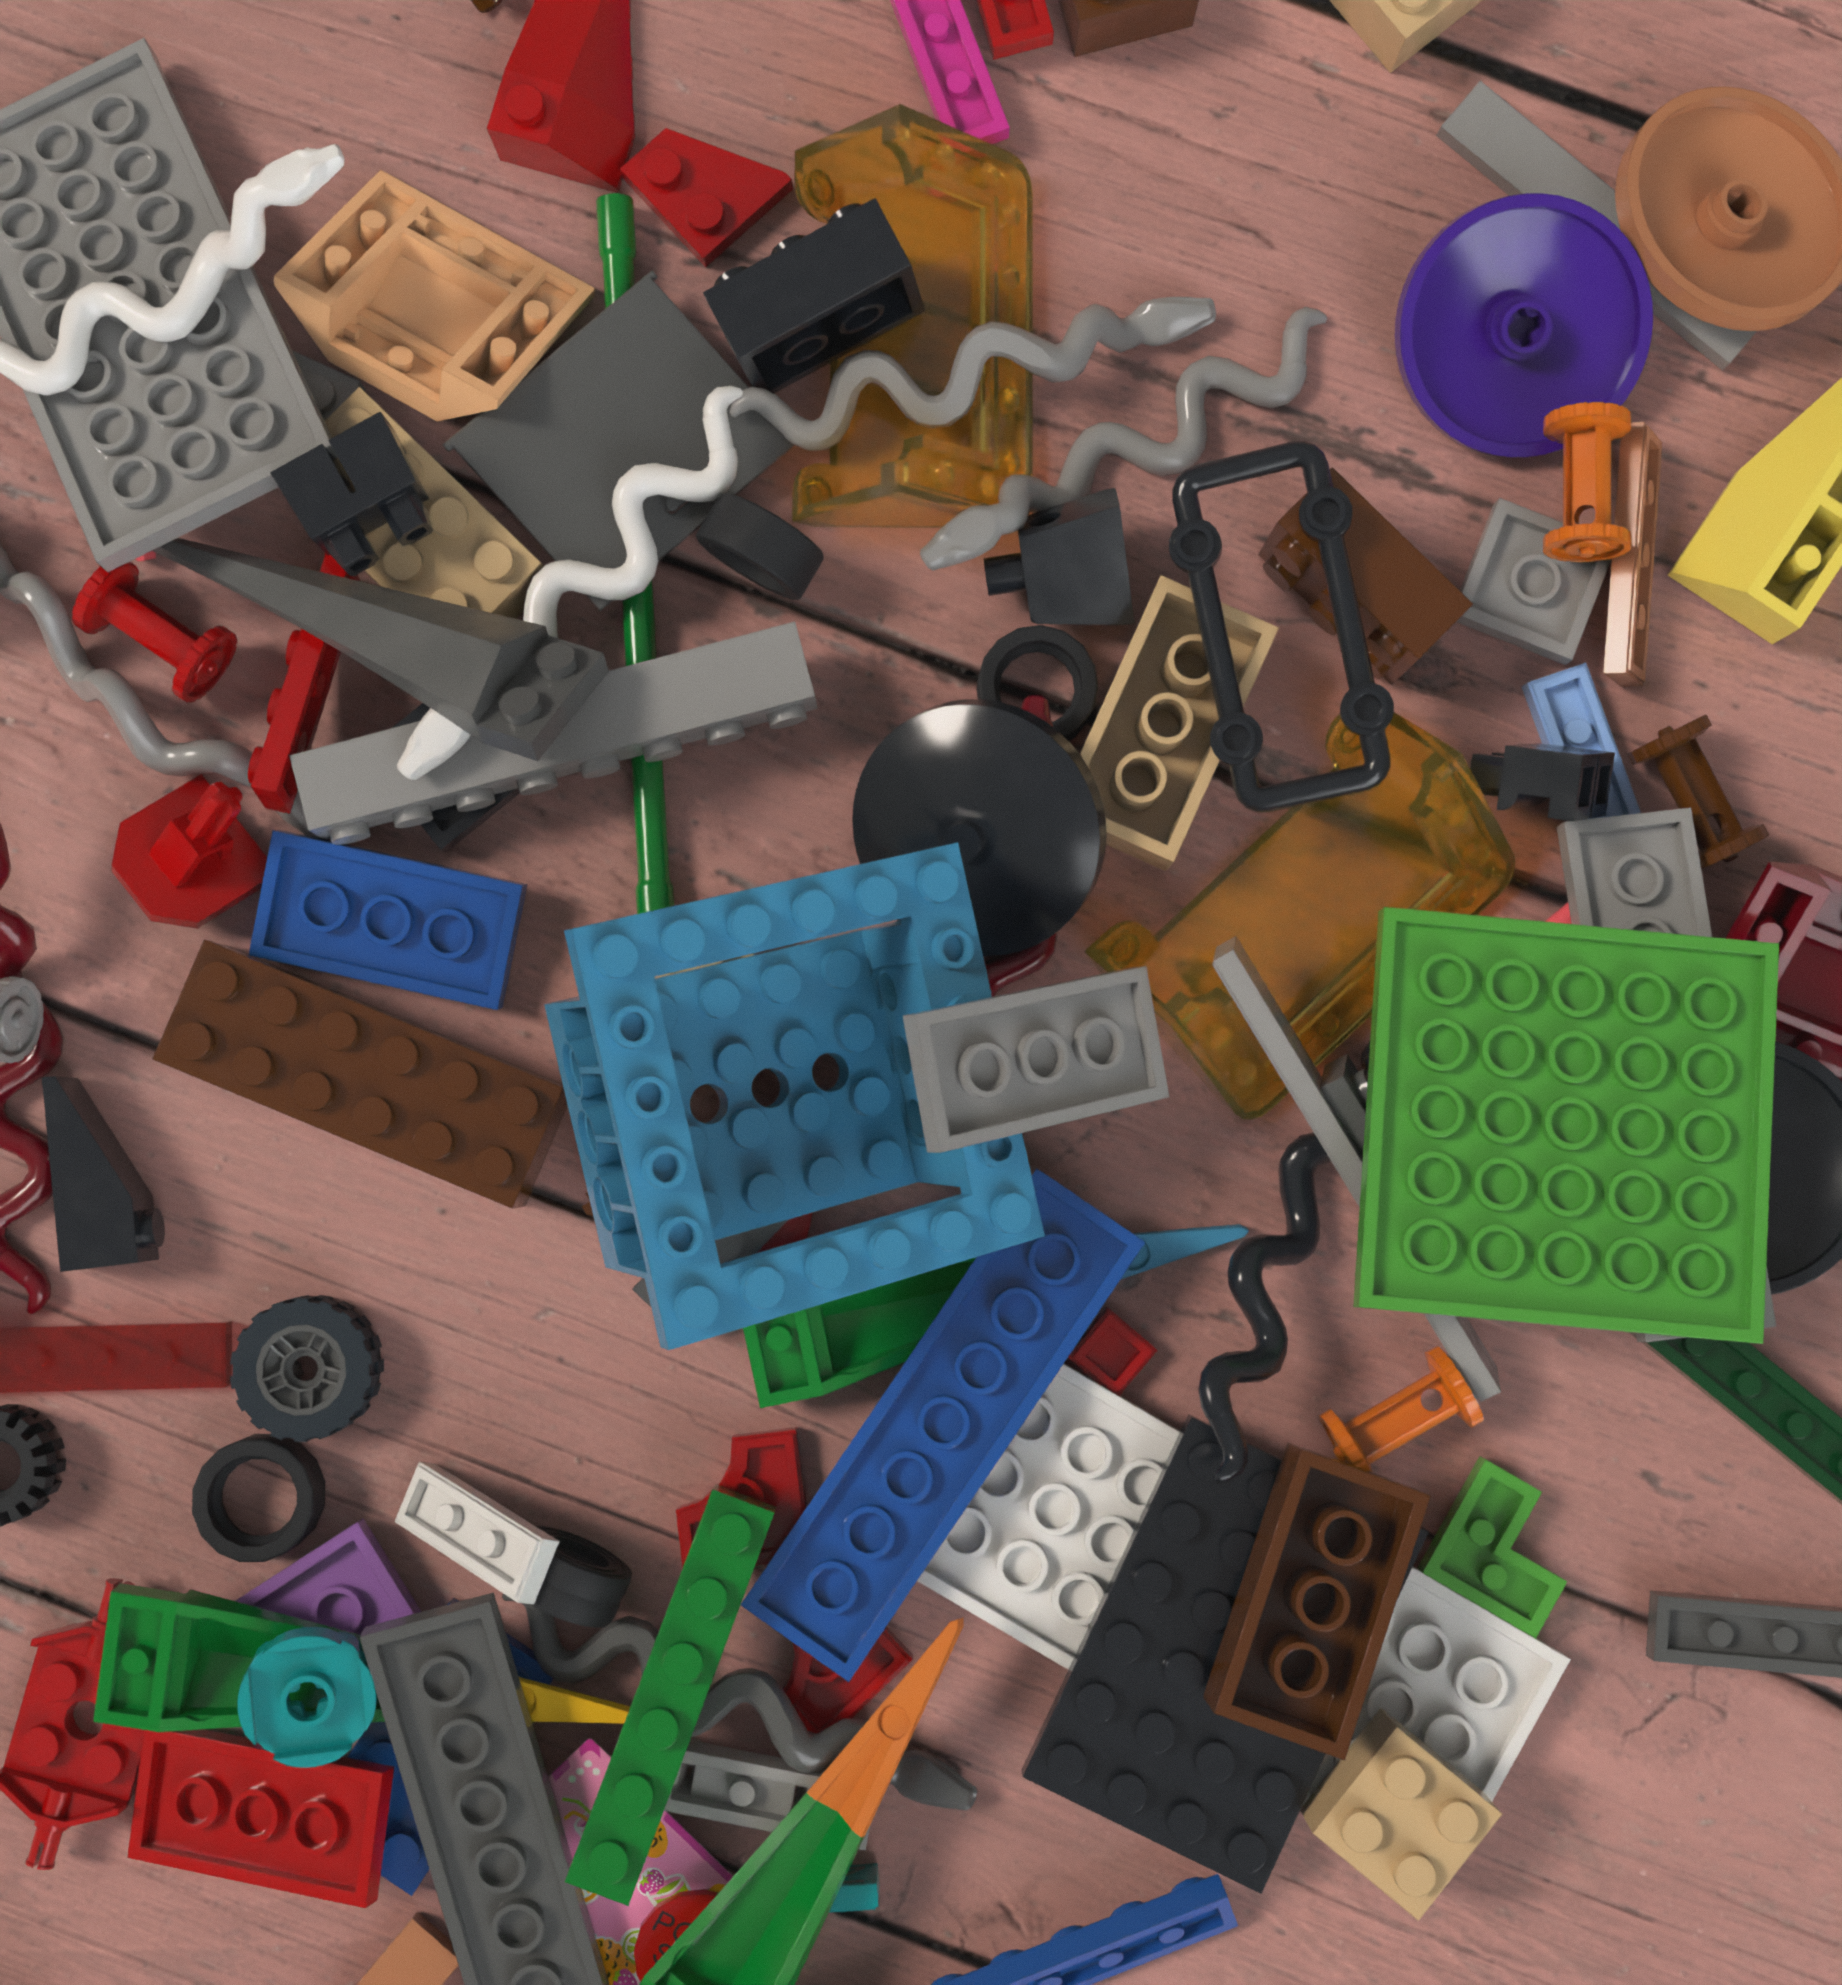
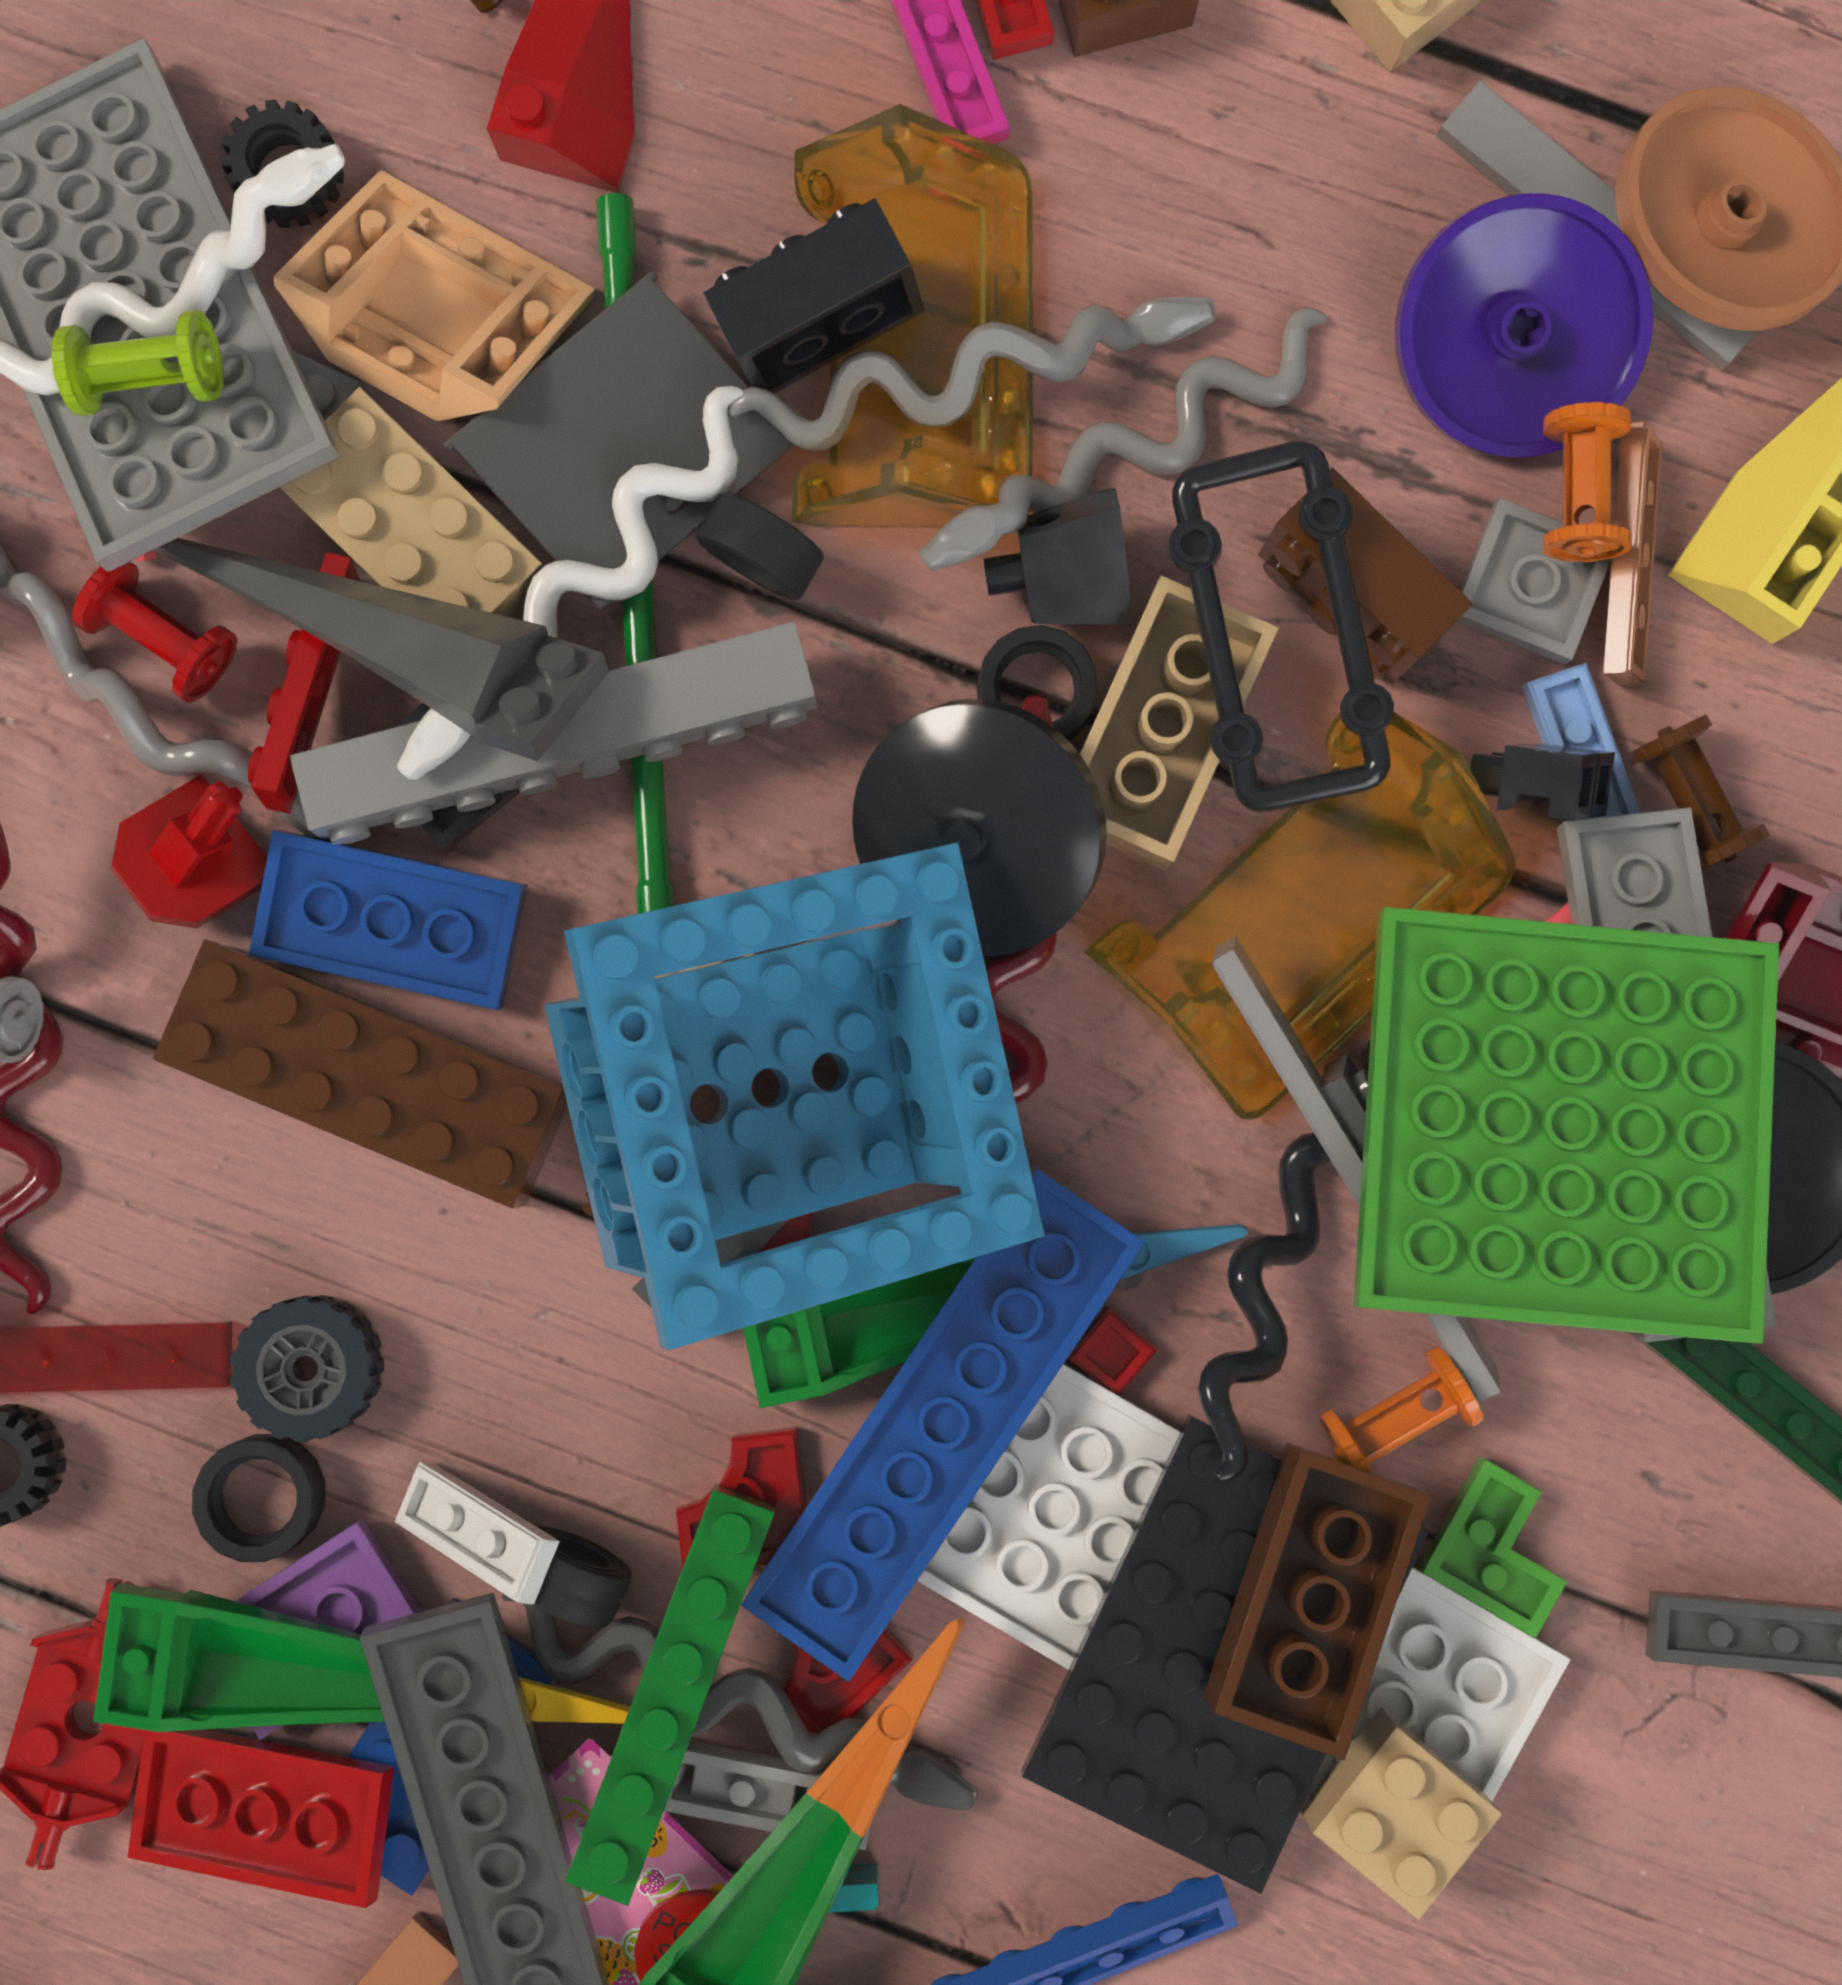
black slope [42,1076,165,1272] -> none
teal plate [237,1627,377,1768] -> none
black hips [270,411,433,576] -> none
red wing [620,128,793,268] -> none
light grey plate [902,966,1169,1153] -> none
none -> lime hose [51,310,224,416]
none -> black tyre [220,99,344,228]

